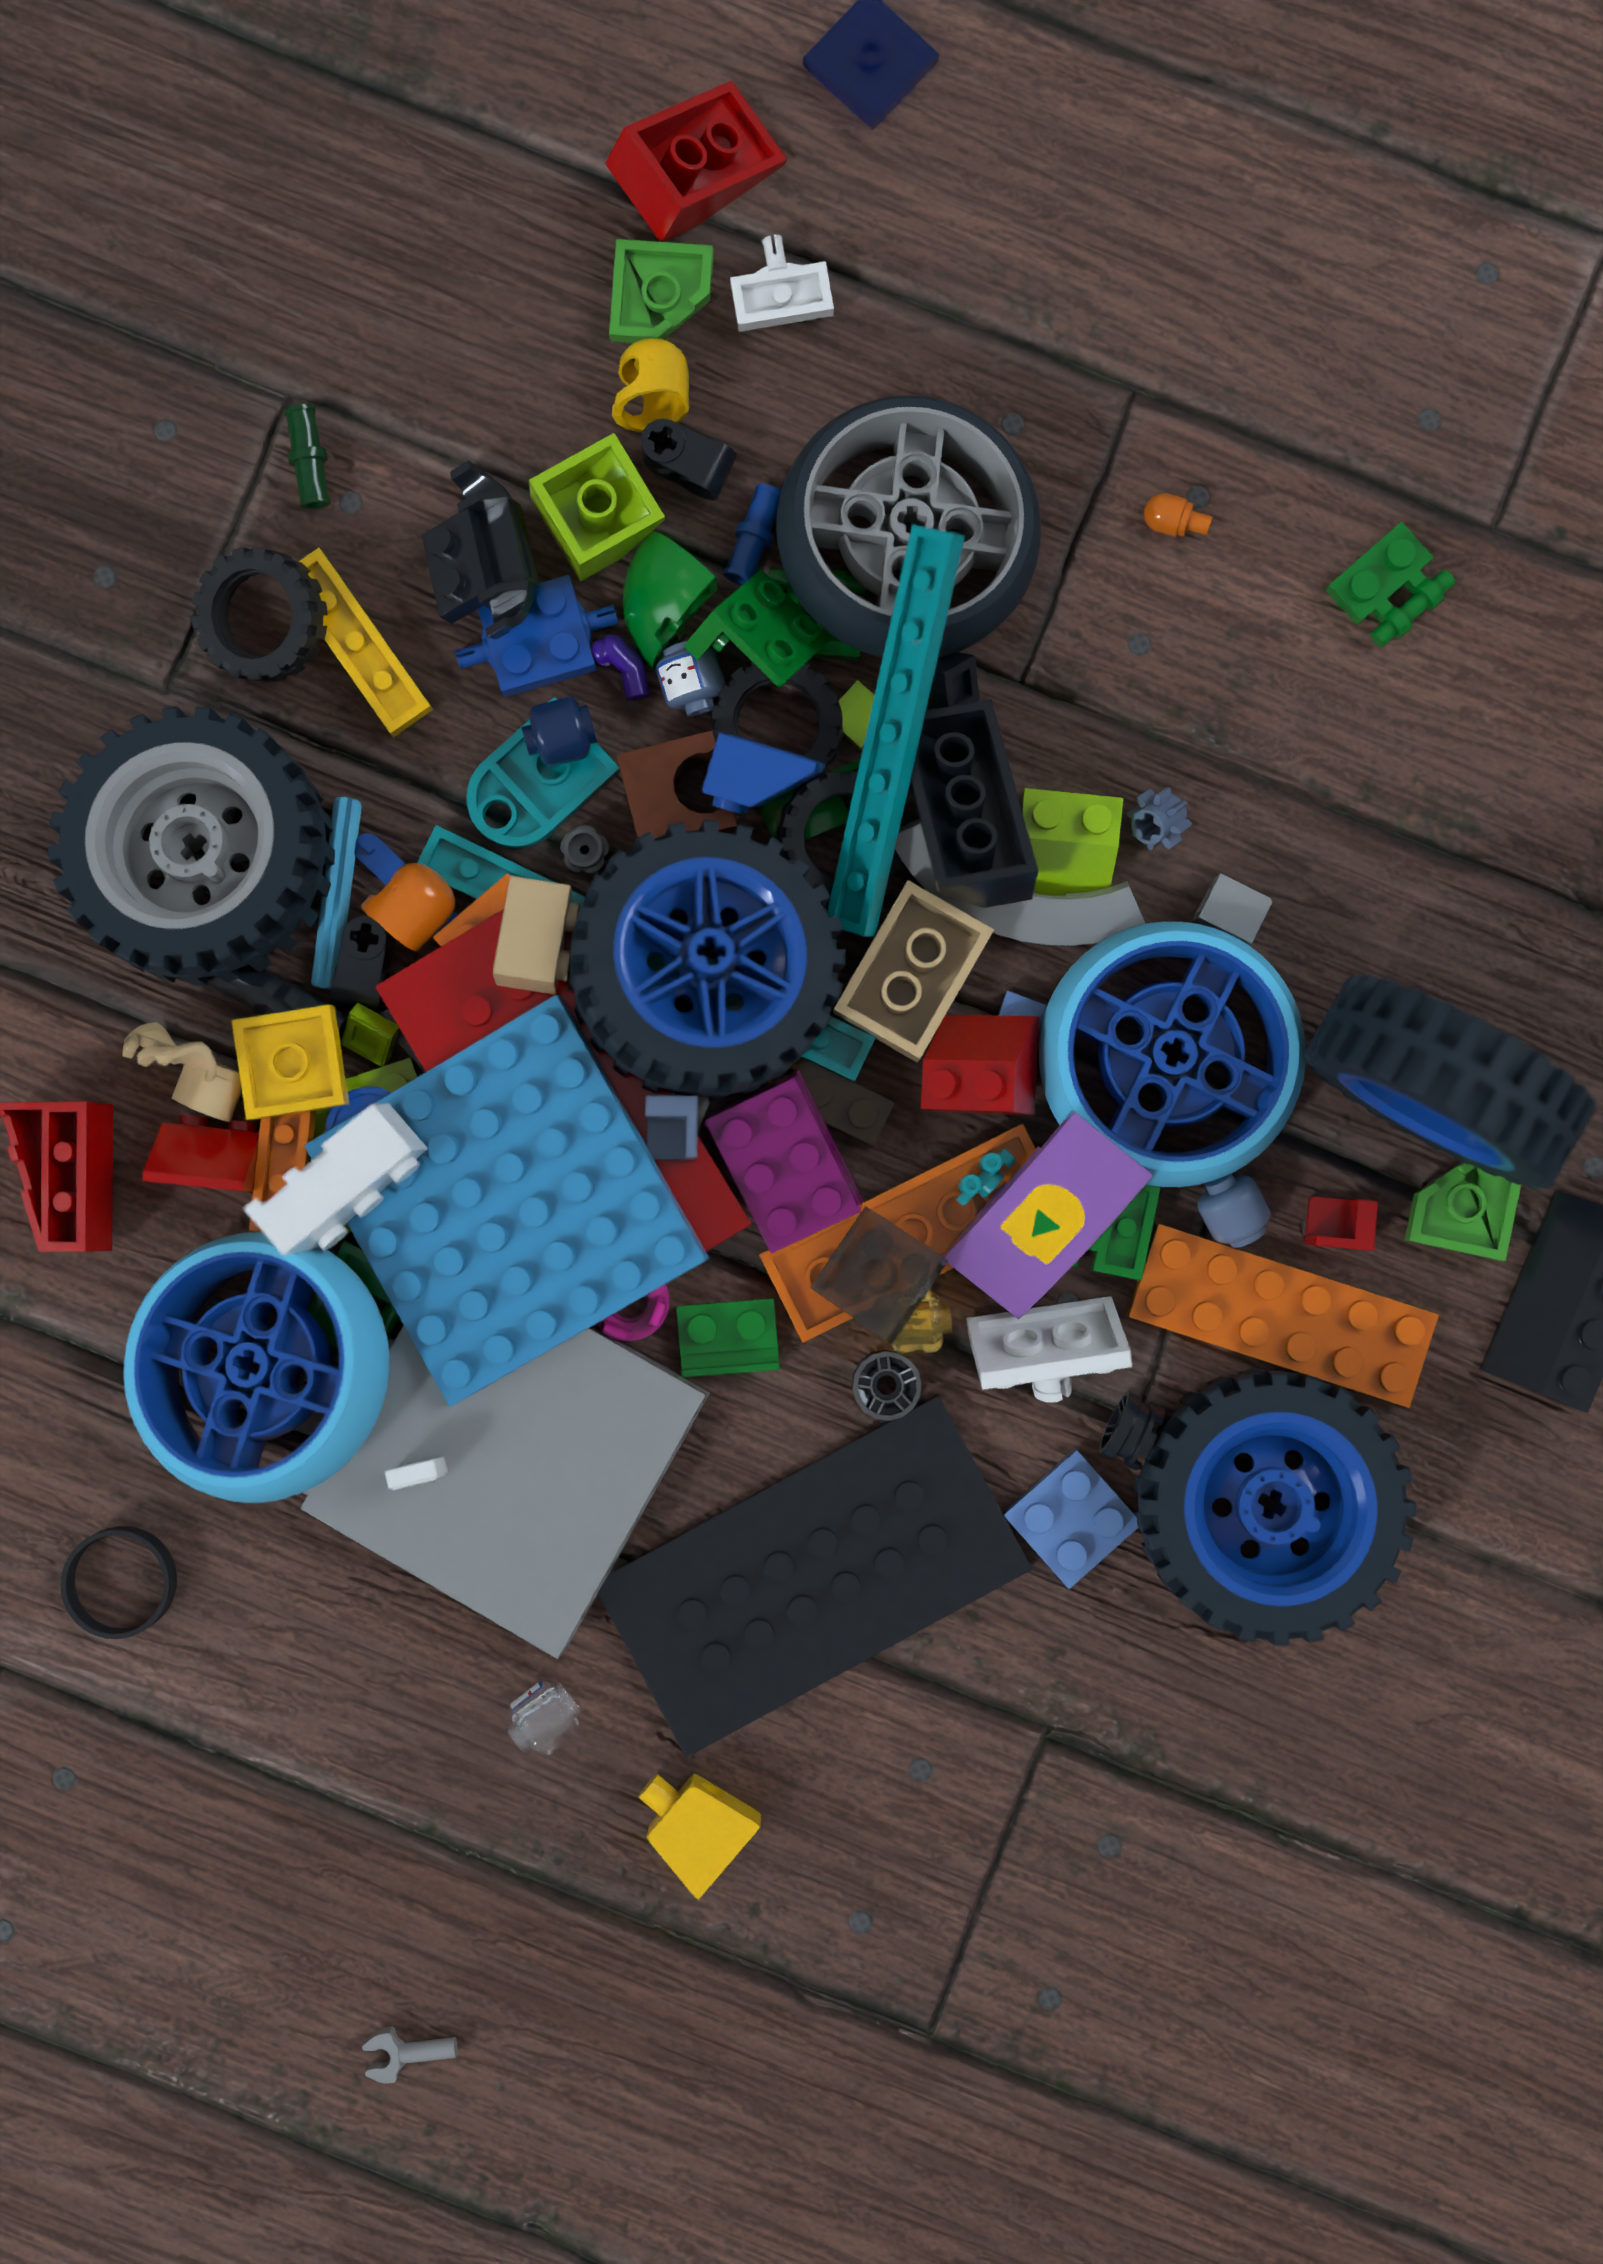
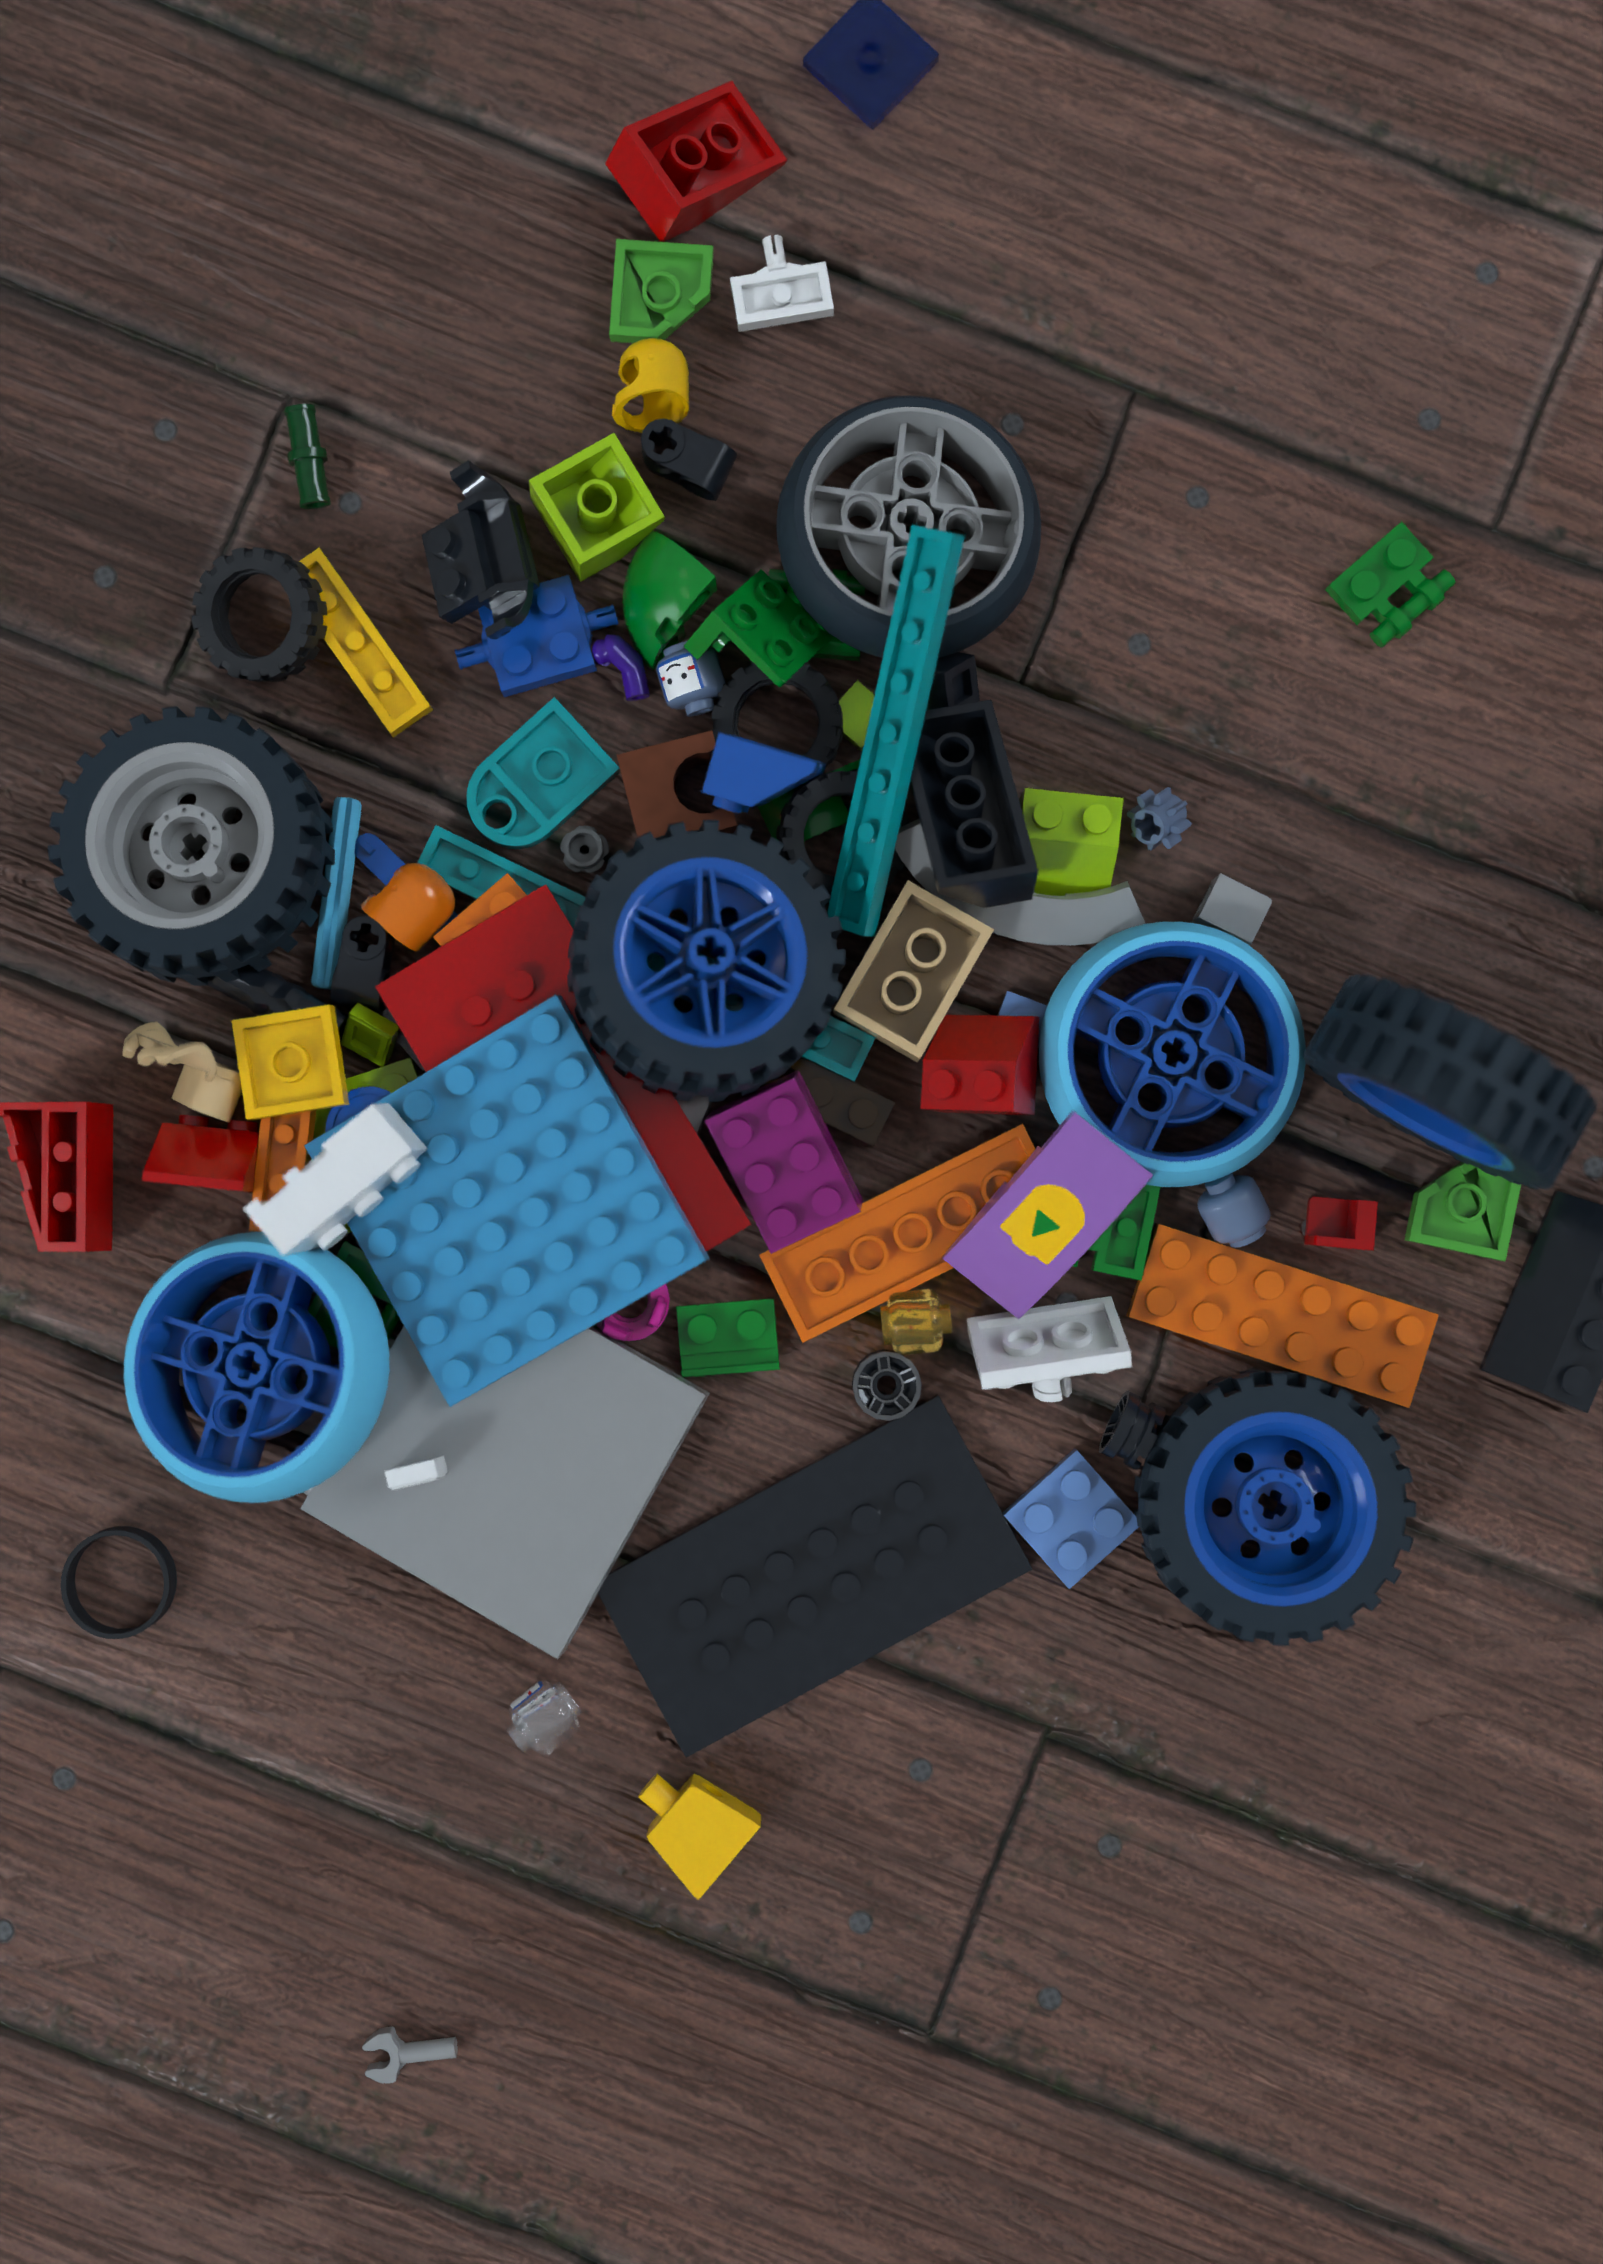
tan brick [493,876,580,995] -> none
dark blue head [522,697,597,767] -> none
sand blue panel [646,1095,698,1161] -> none
blue pin [723,483,781,586] -> none
clear smoke plate [810,1206,948,1344] -> none
teal piece [955,1149,1016,1206] -> none
orange cylinder [1144,493,1213,537] -> none

